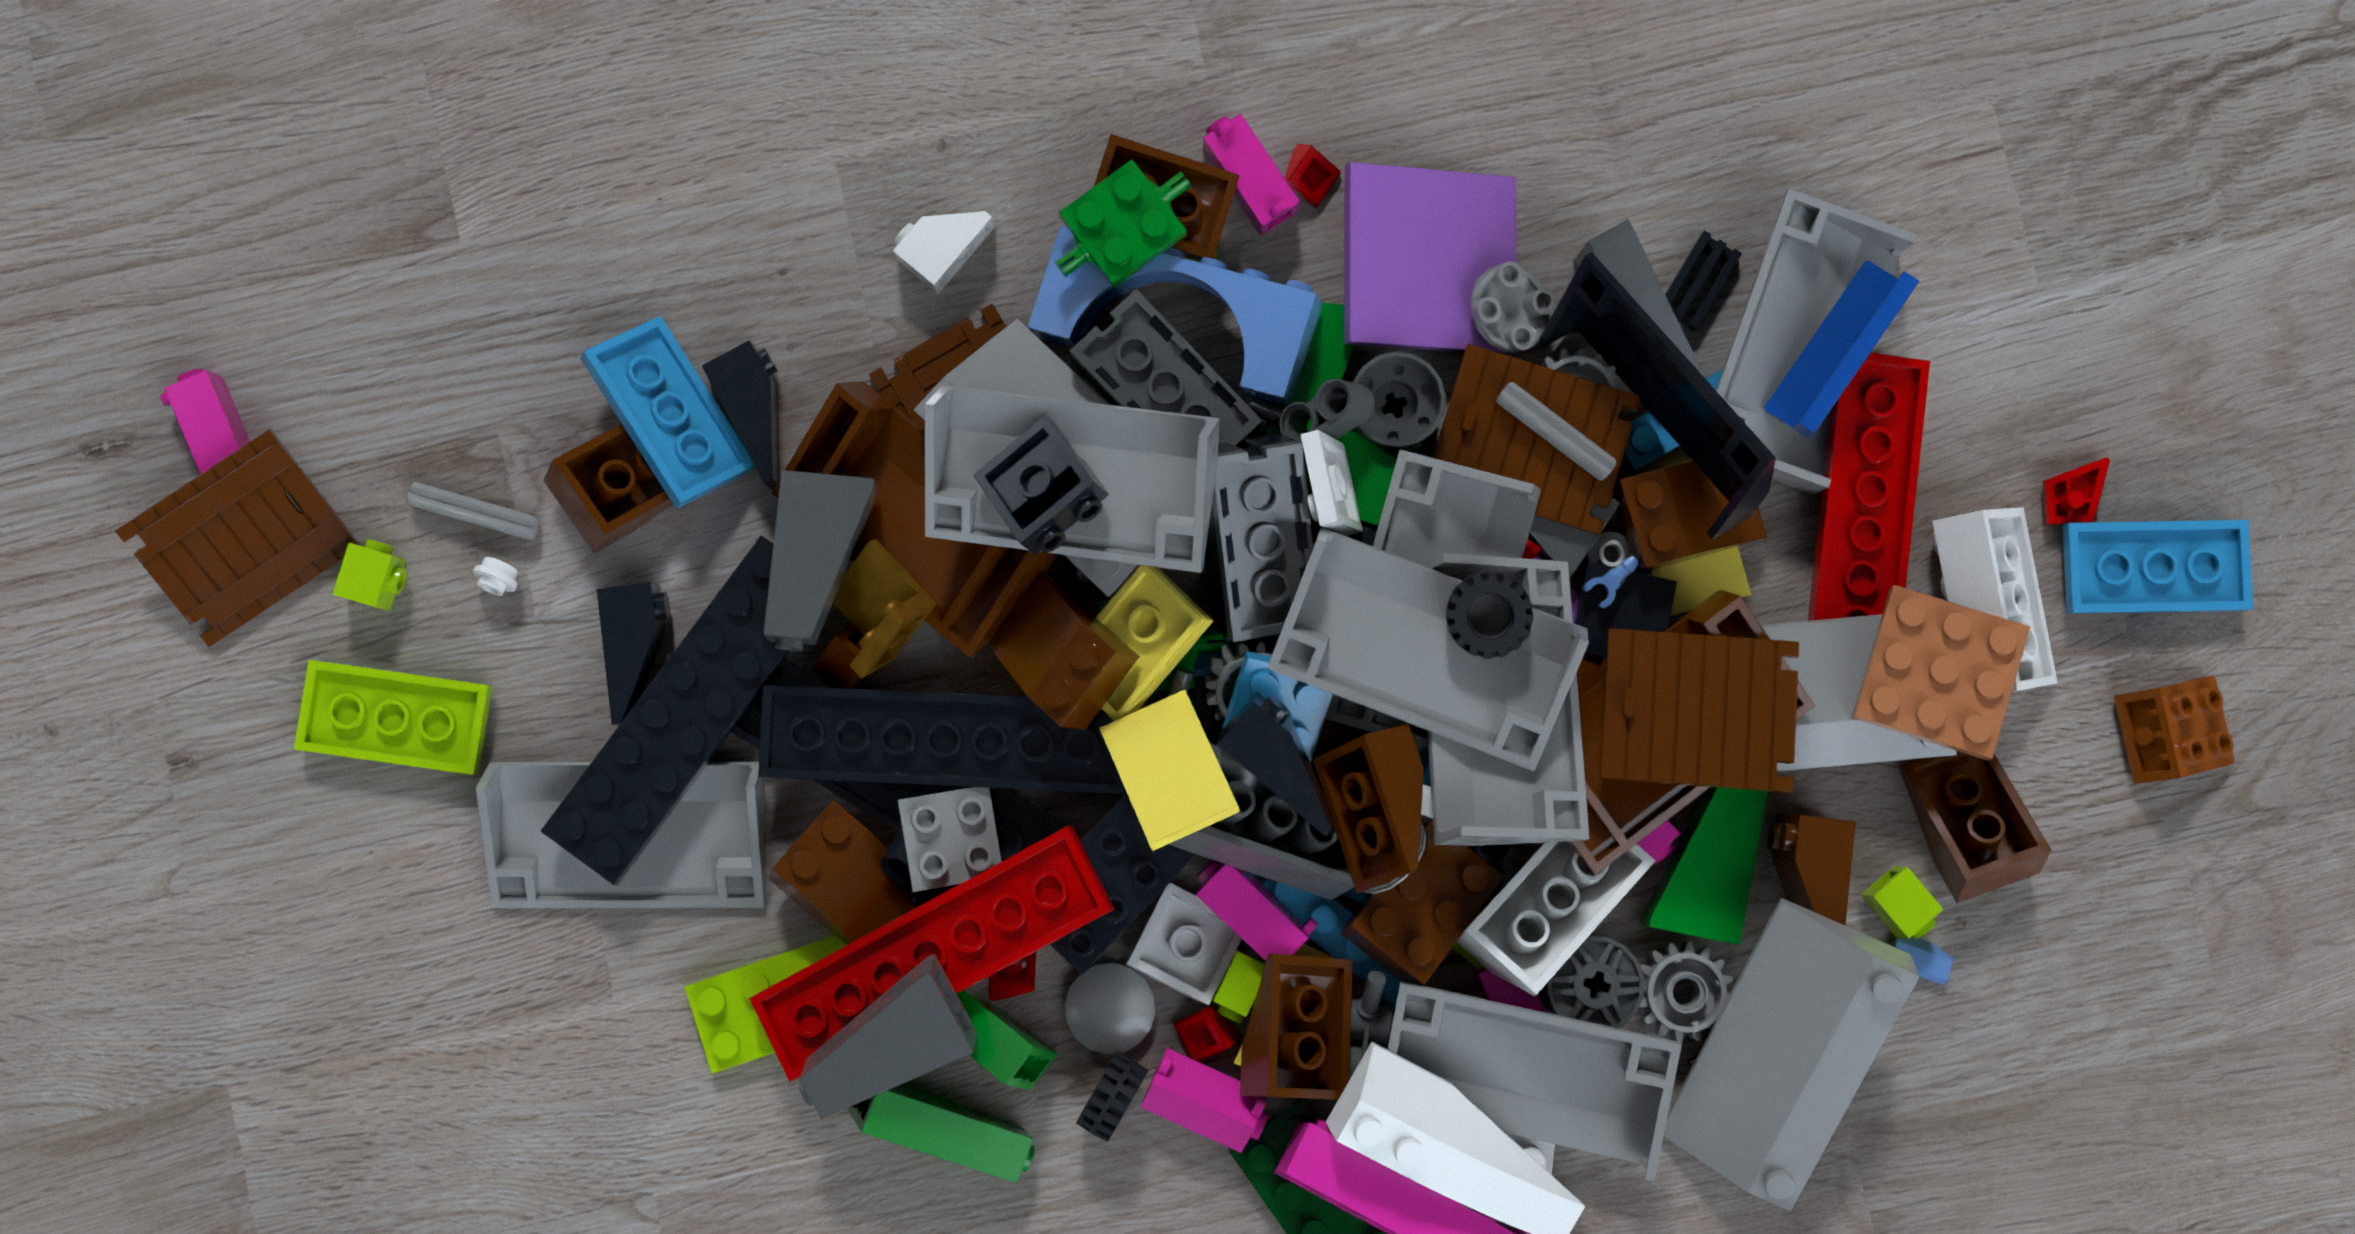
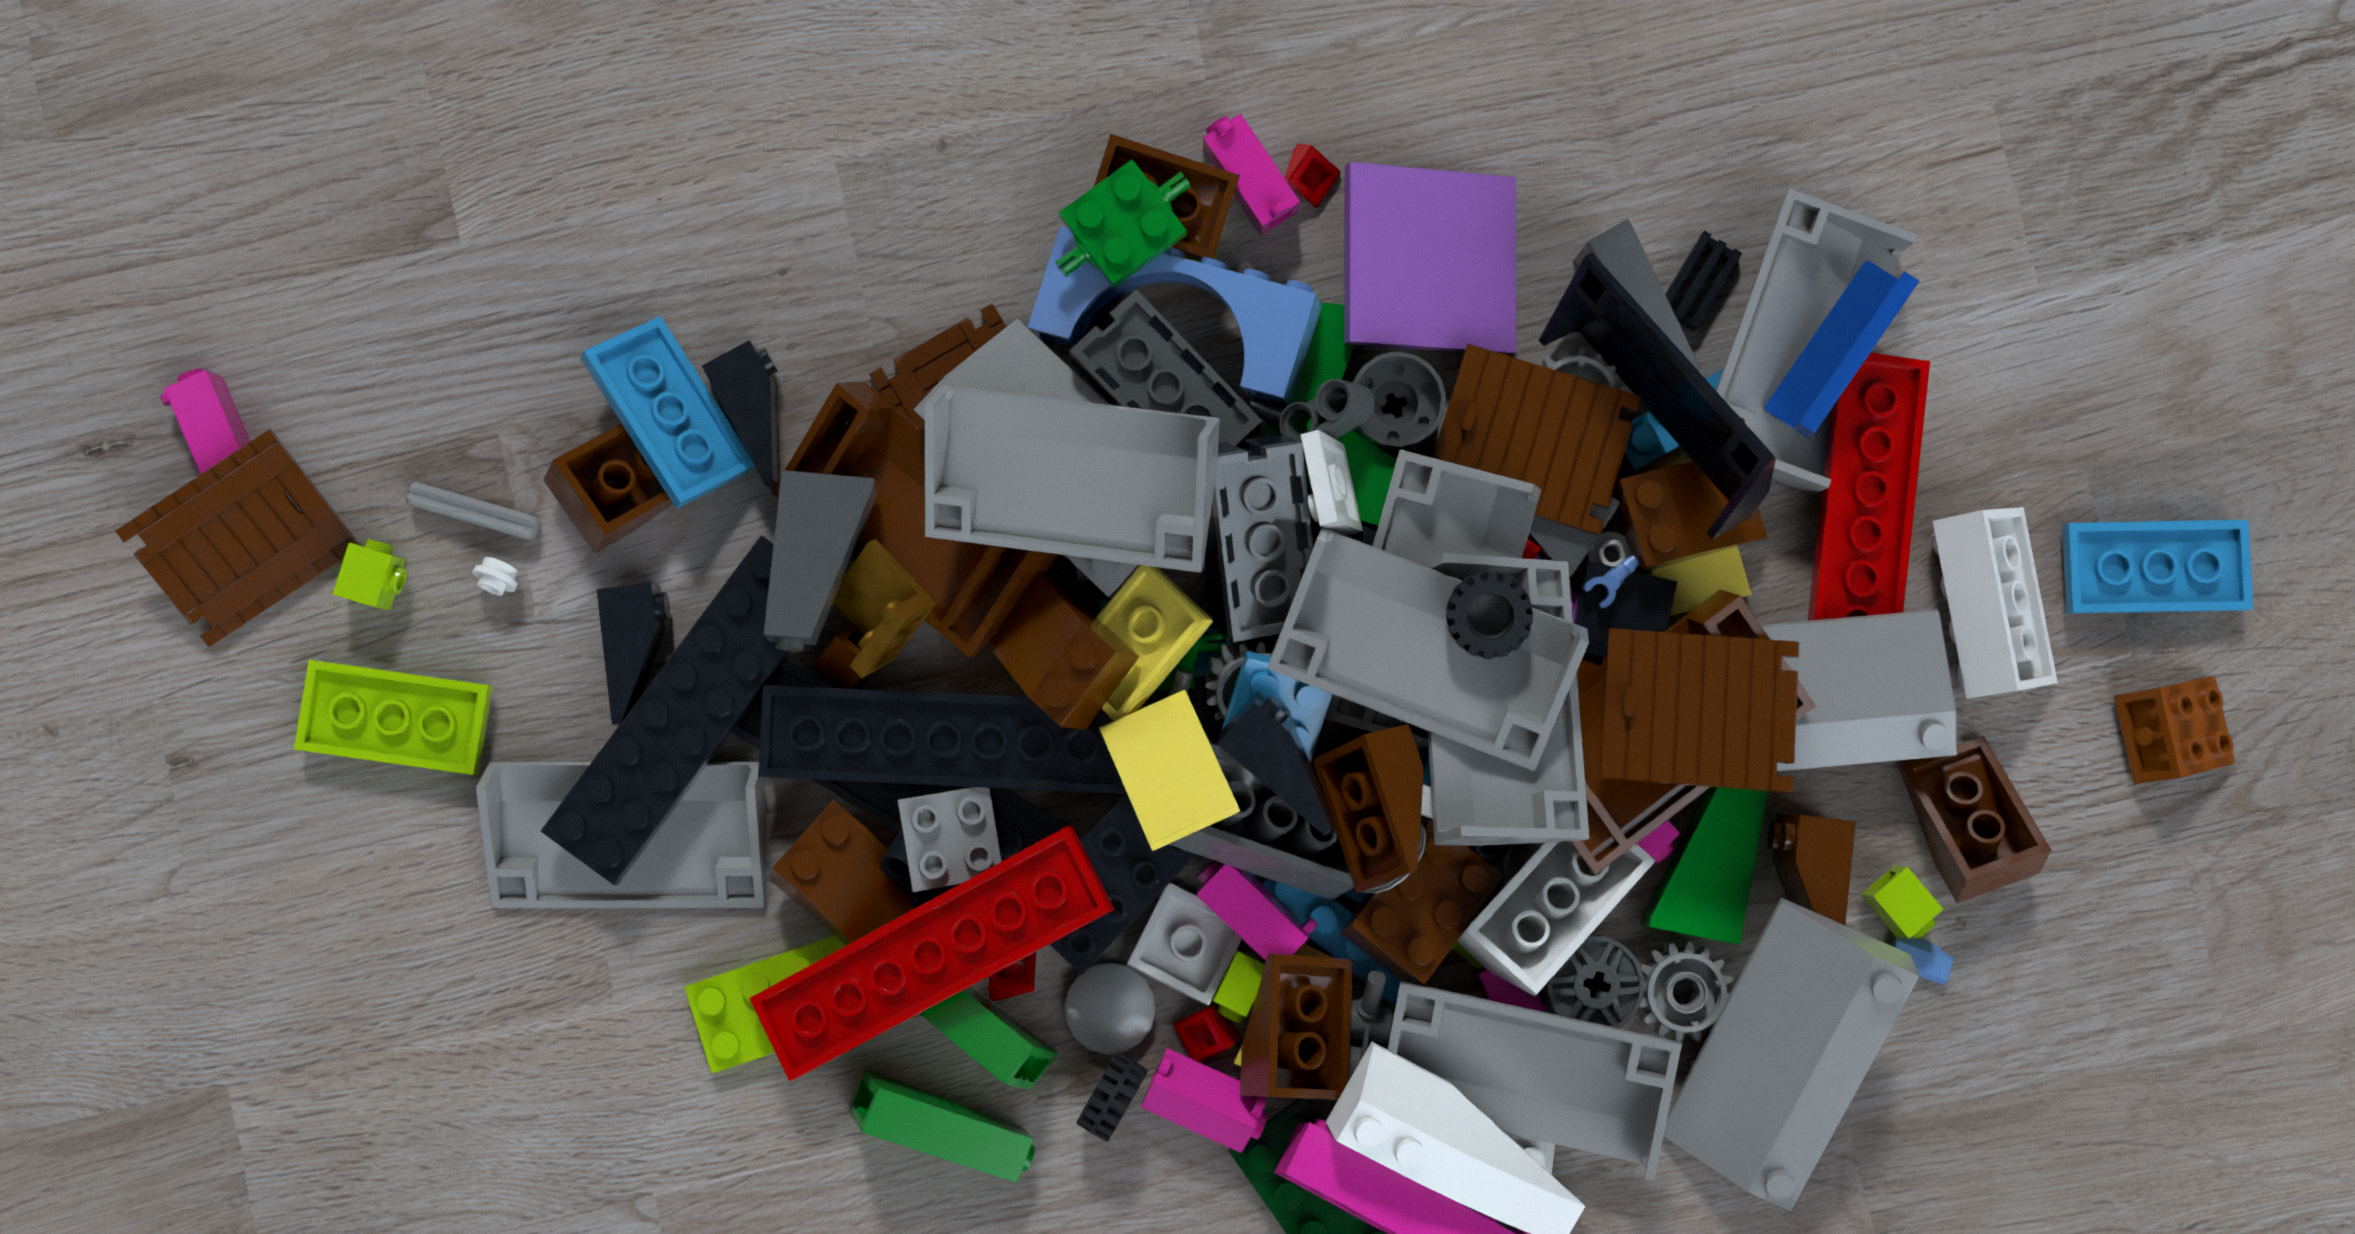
dark grey slope [799,954,977,1119] -> none
white slope [893,211,995,294] -> none
black plate [973,415,1109,555] -> none
light grey dish [1471,261,1555,352] -> none
light grey axle [1496,382,1616,480] -> none
nougat plate [1851,585,2031,760] -> none
red piece [2042,457,2110,525] -> none

